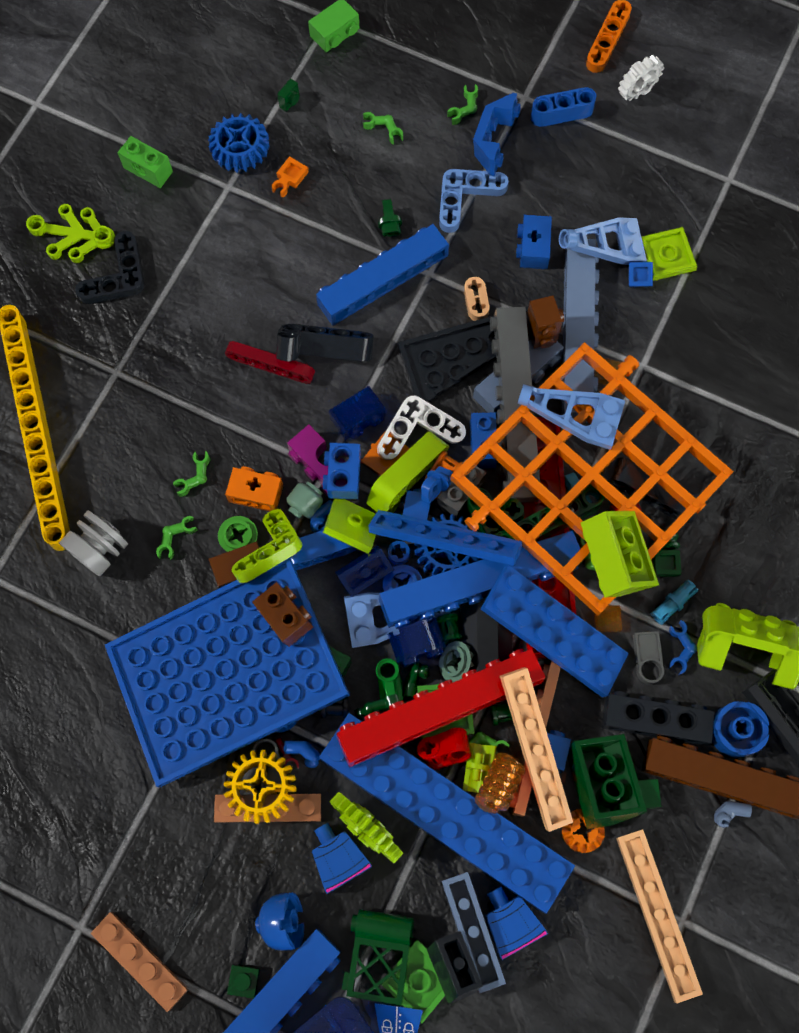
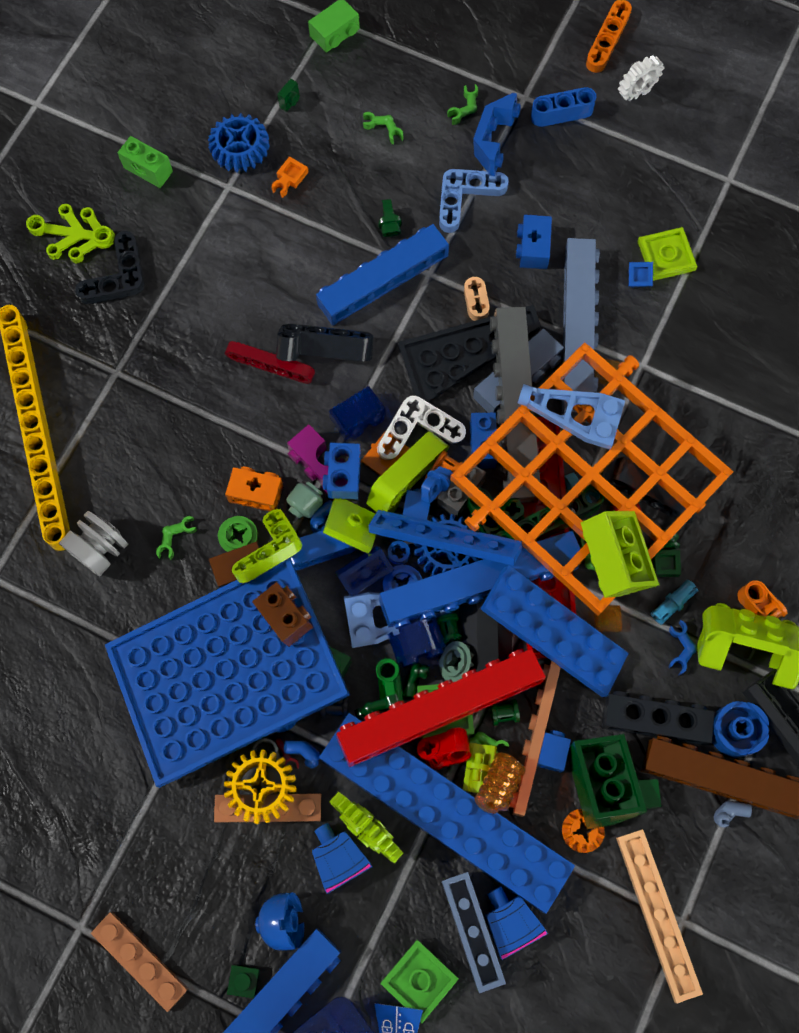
bright green arm [173,451,210,497] -> none
dark green piece [342,909,414,1005] -> none
black brick [427,931,483,1004] -> none
light nougat plate [500,667,573,832] -> none
reddish brown brick [526,295,564,348] -> none
medium blue plate [559,218,647,265] -> none
dark grey piece [632,631,664,685] -> none
none -> orange piece [737,580,788,619]

